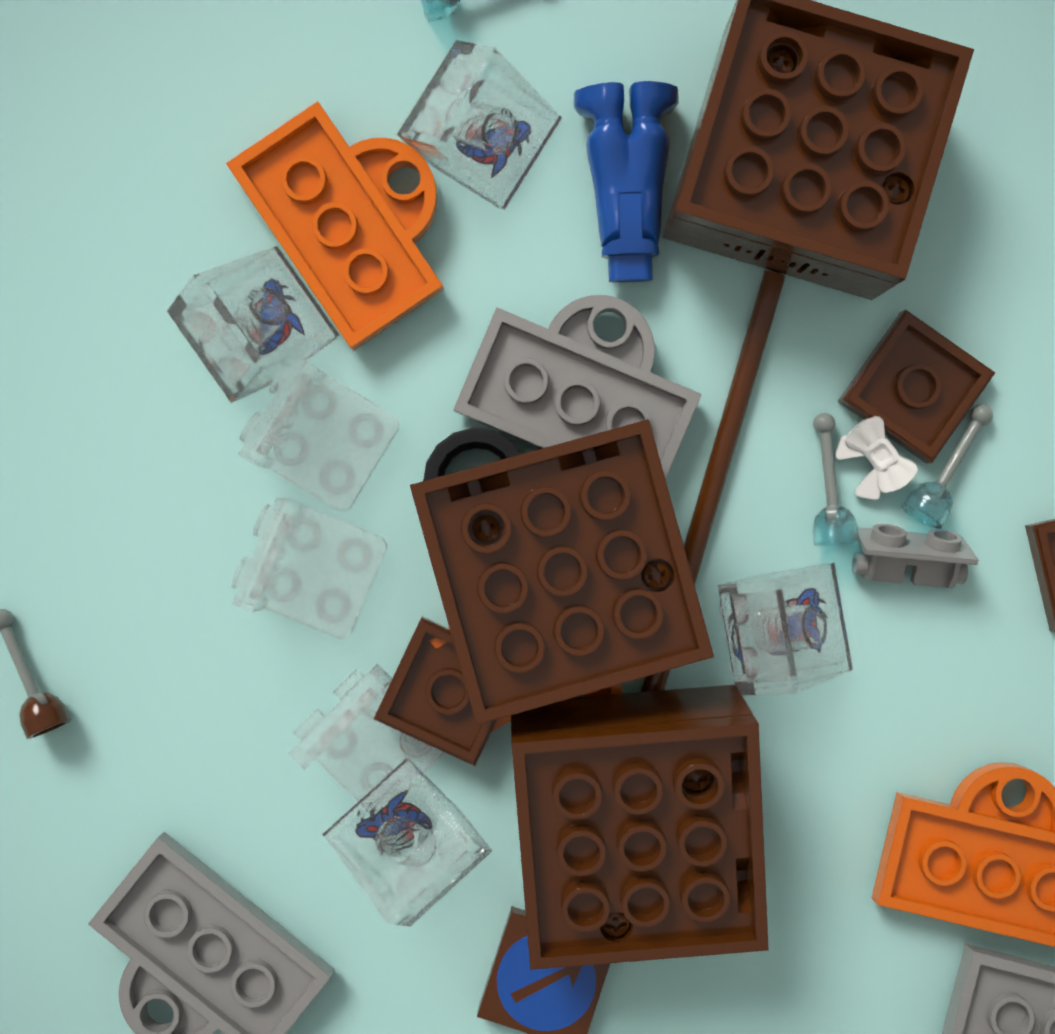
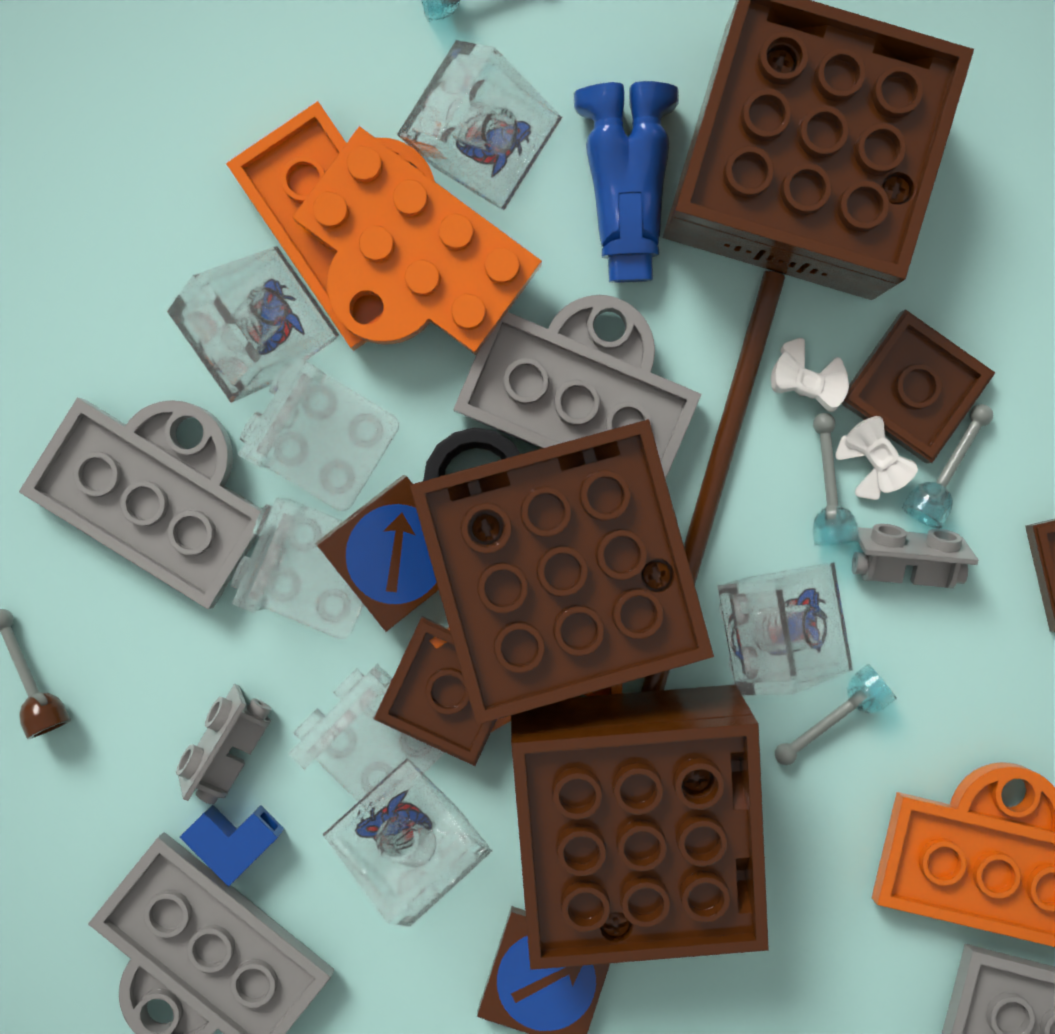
none -> light grey plate [19,397,271,609]
none -> light grey hinge [176,684,272,804]
none -> blue piece [180,805,284,887]
none -> orange plate [292,126,542,355]
none -> tile [315,475,439,632]
none -> white piece [771,338,849,412]
none -> hinge [775,664,897,765]

